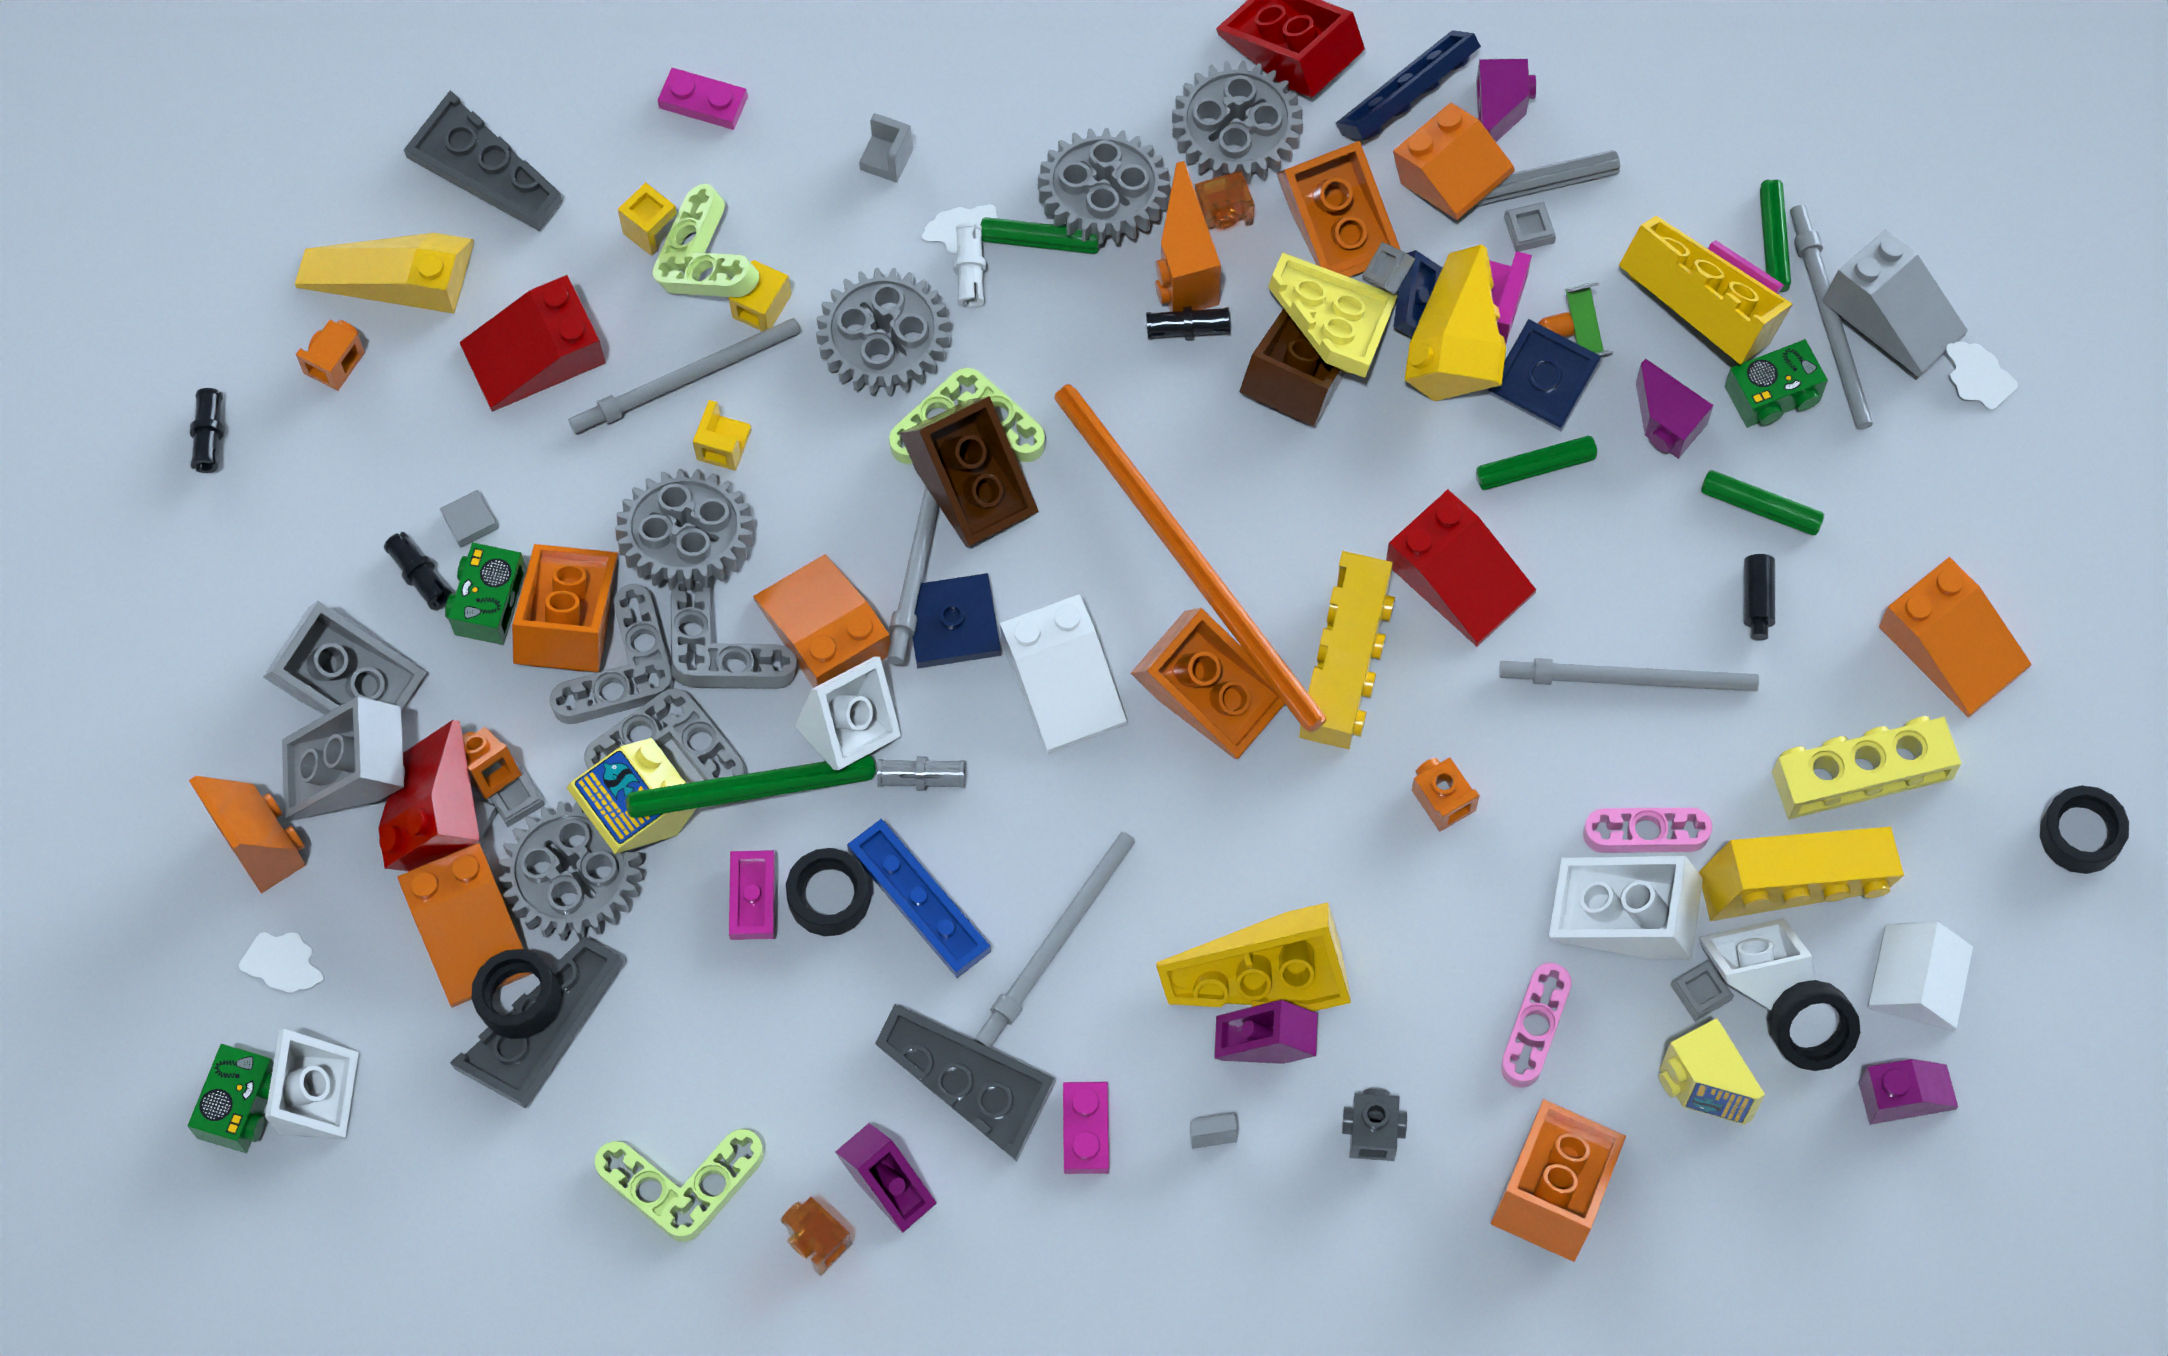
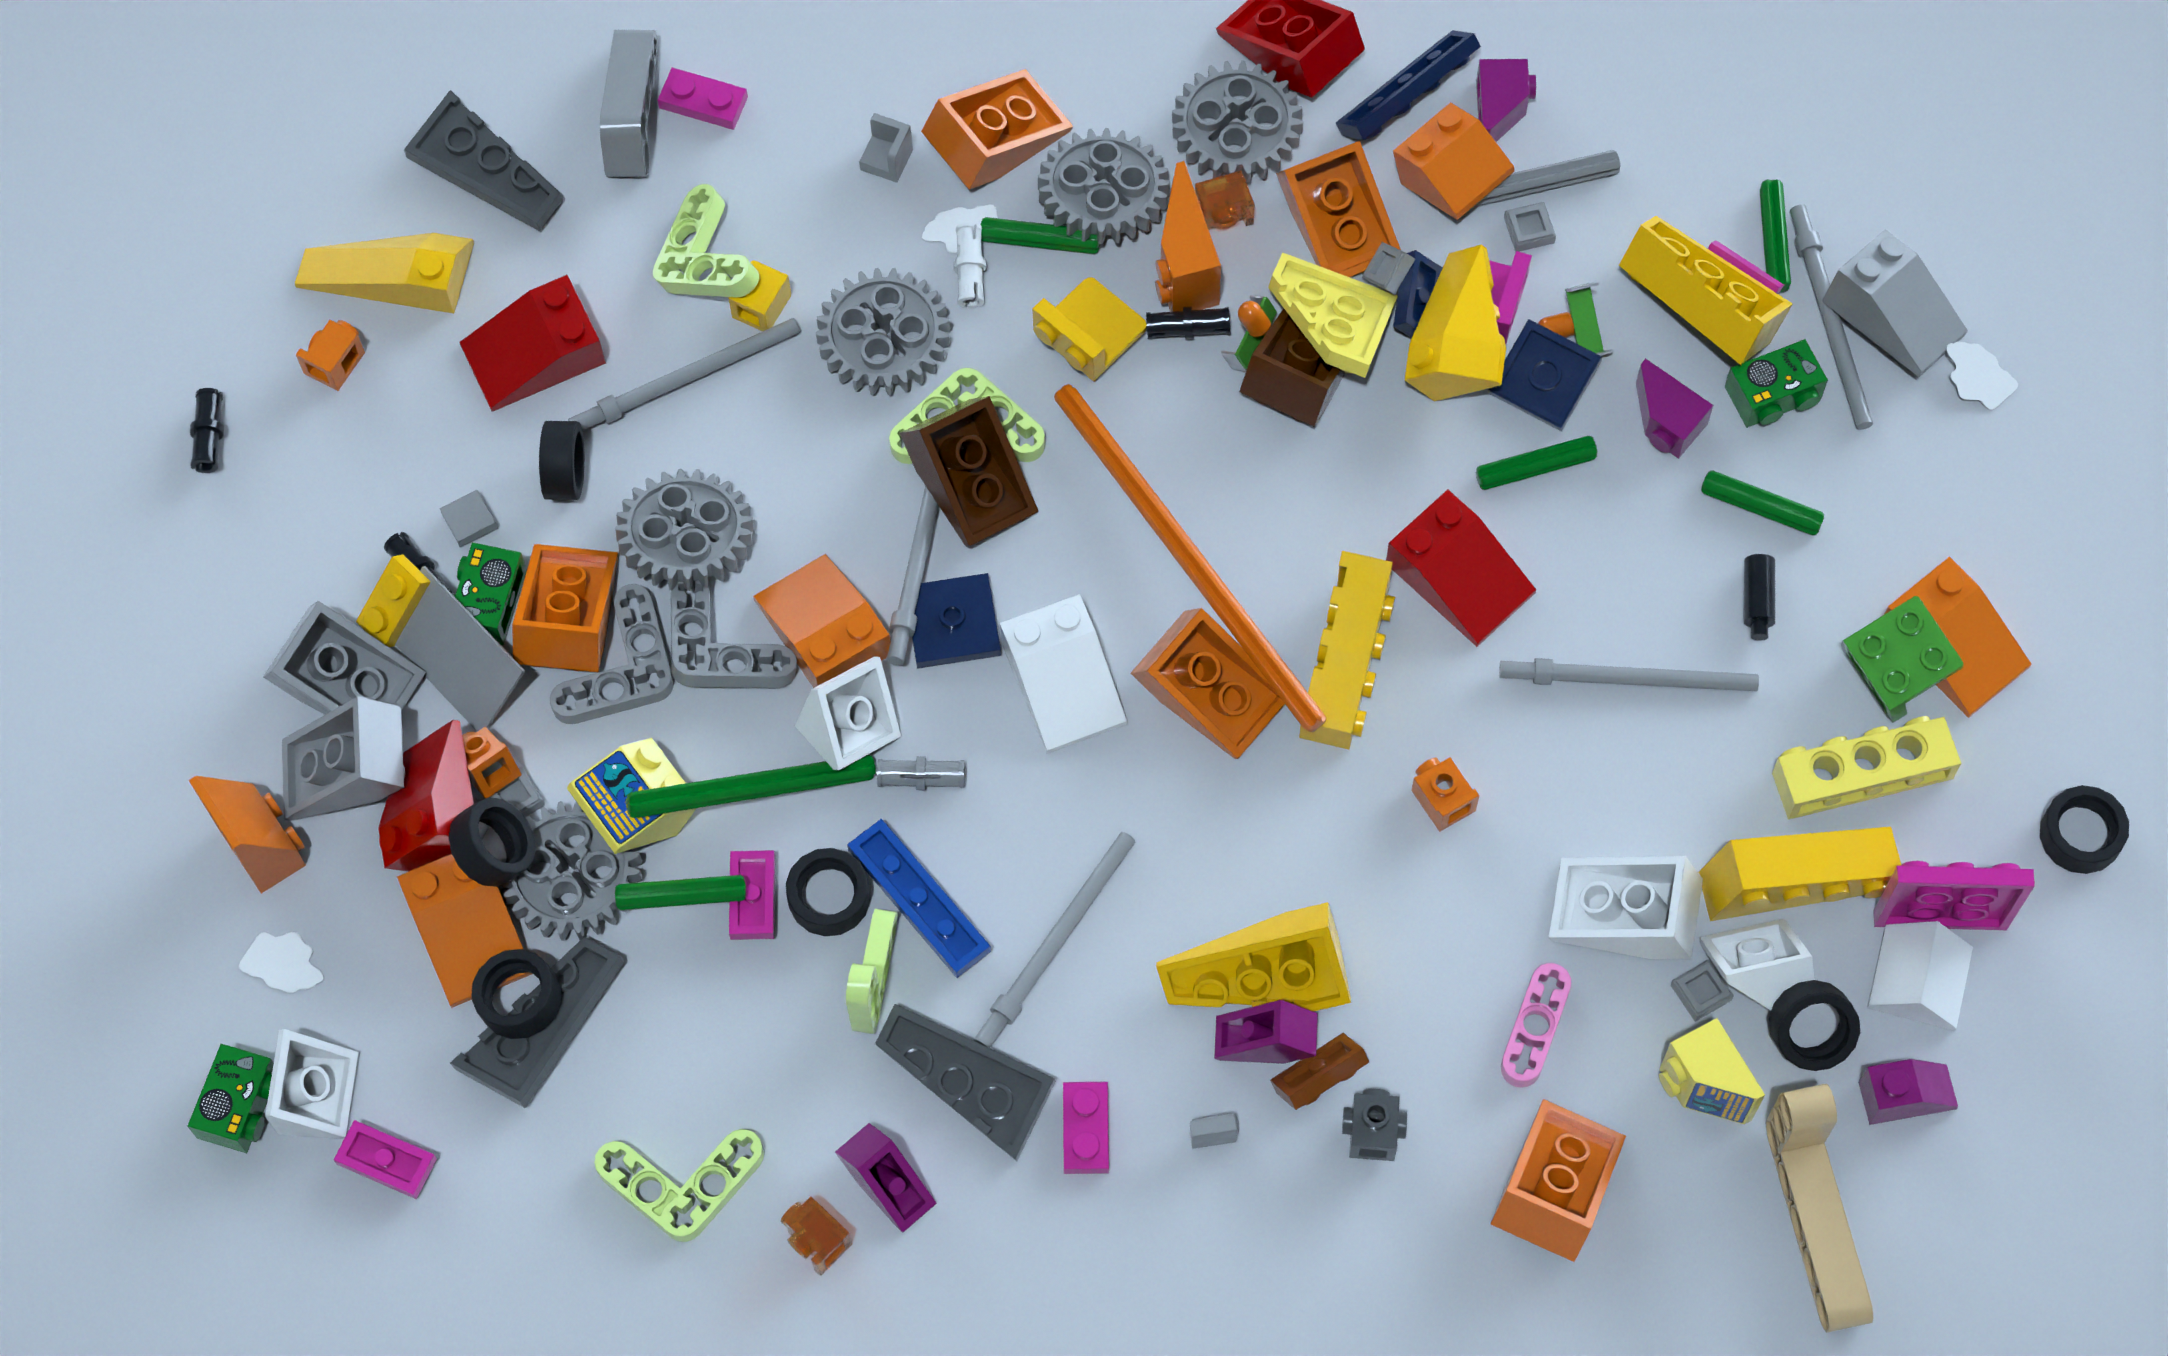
light grey beam [584,688,745,780] -> none
yellow panel [617,182,677,256] -> none
yellow panel [693,400,752,471] -> none
bright pink beam [1583,808,1712,853] -> none
none -> dark pink plate [333,1120,437,1199]
none -> yellow plate [356,555,431,647]
none -> light grey piece [395,566,525,732]
none -> black tyre [448,797,536,887]
none -> black tyre [539,421,585,500]
none -> light grey beam [600,30,657,177]
none -> green axle [615,875,746,910]
none -> yellowish green beam [846,909,898,1034]
none -> orange slope [921,69,1073,190]
none -> yellow bracket [1032,277,1147,381]
none -> piece [1221,295,1277,371]
none -> dark orange plate [1270,1033,1369,1110]
none -> tan beam [1766,1083,1873,1333]
none -> bright green bracket [1843,596,1964,723]
none -> dark pink plate [1873,861,2035,931]

